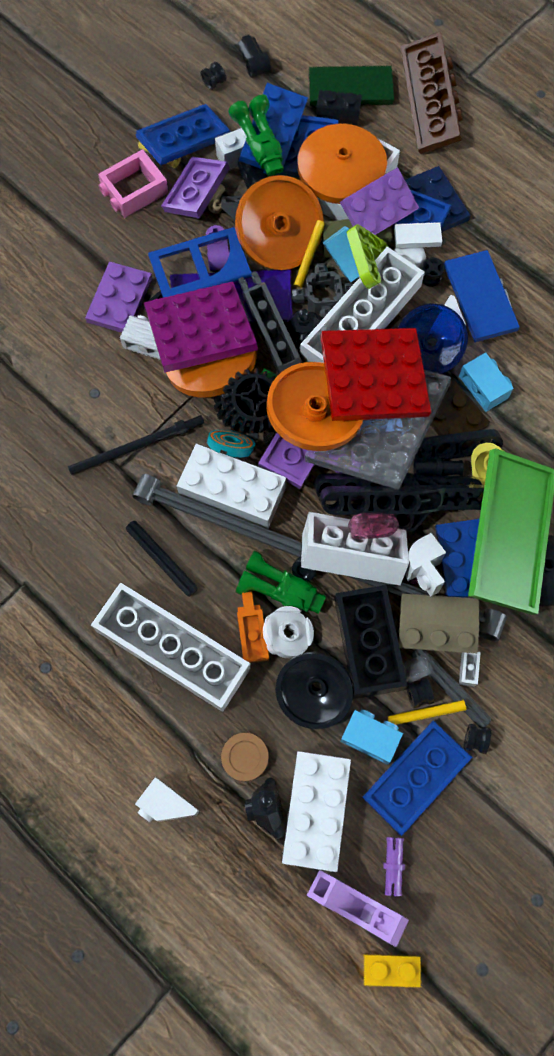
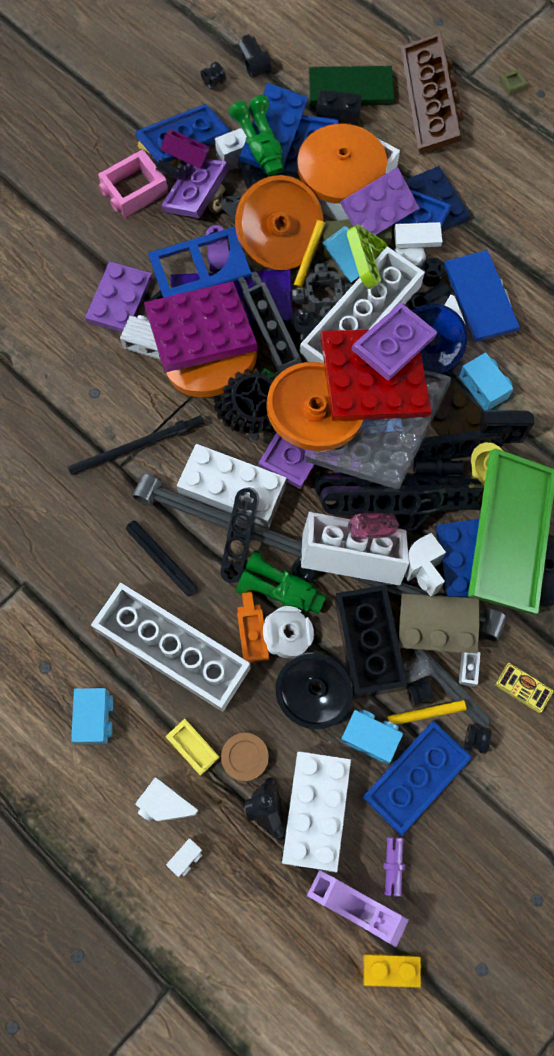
teal tile [207,430,255,458] -> none
none -> medium azure brick [71,688,113,745]
none -> black arm [156,160,188,180]
none -> magenta slope [161,129,210,168]
none -> light yellow tile [165,719,220,776]
none -> white piece [166,838,203,877]
none -> black beam [220,487,259,583]
none -> medium lavender plate [351,302,437,381]
none -> black piece [408,283,452,320]
none -> black brick [480,410,535,443]
none -> tile [495,663,554,713]
none -> olive tile [499,69,529,97]

